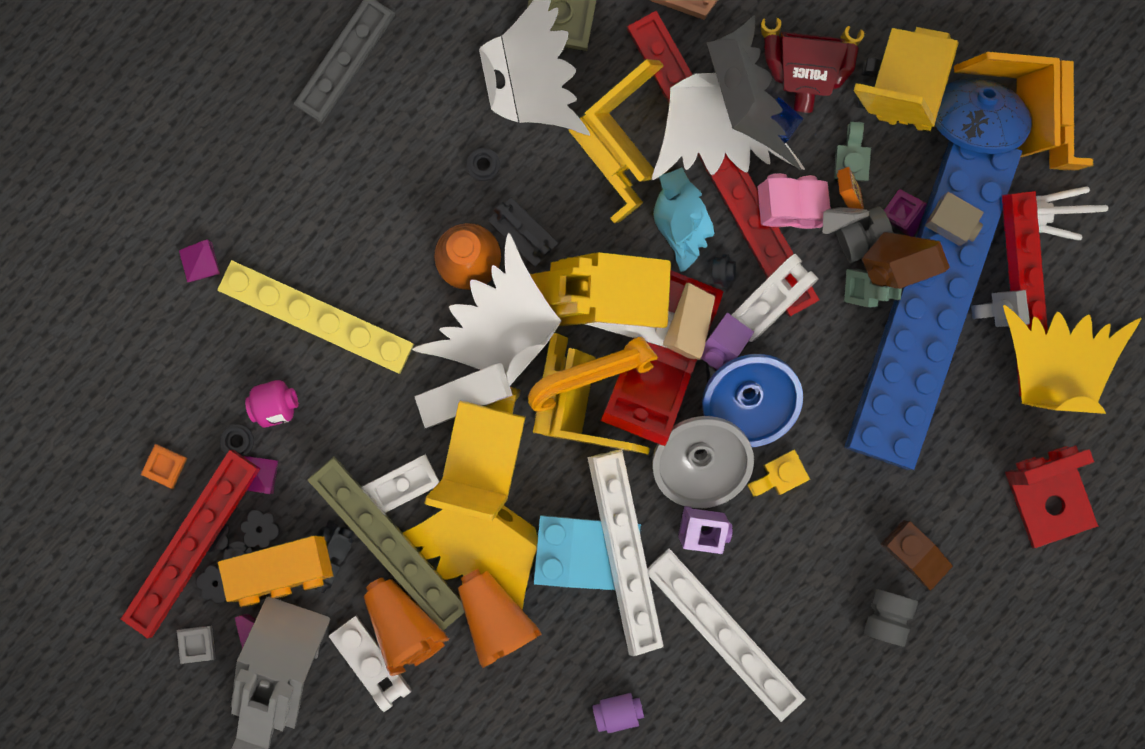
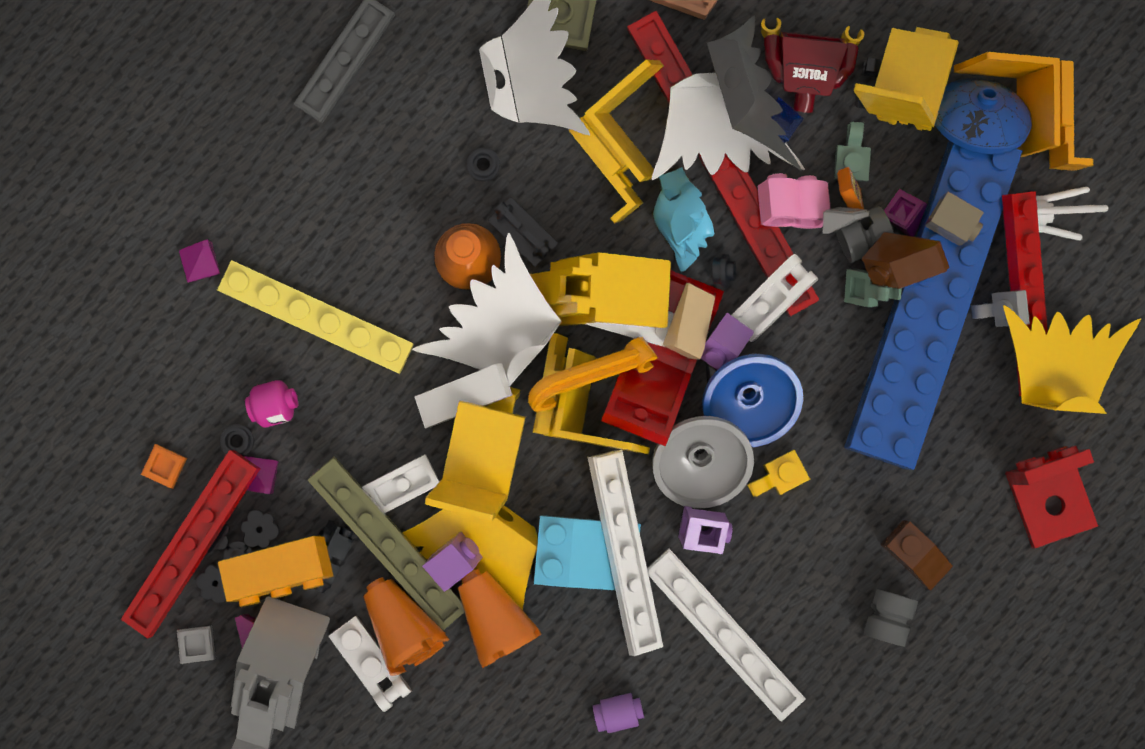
none -> medium lavender brick [422,532,483,592]

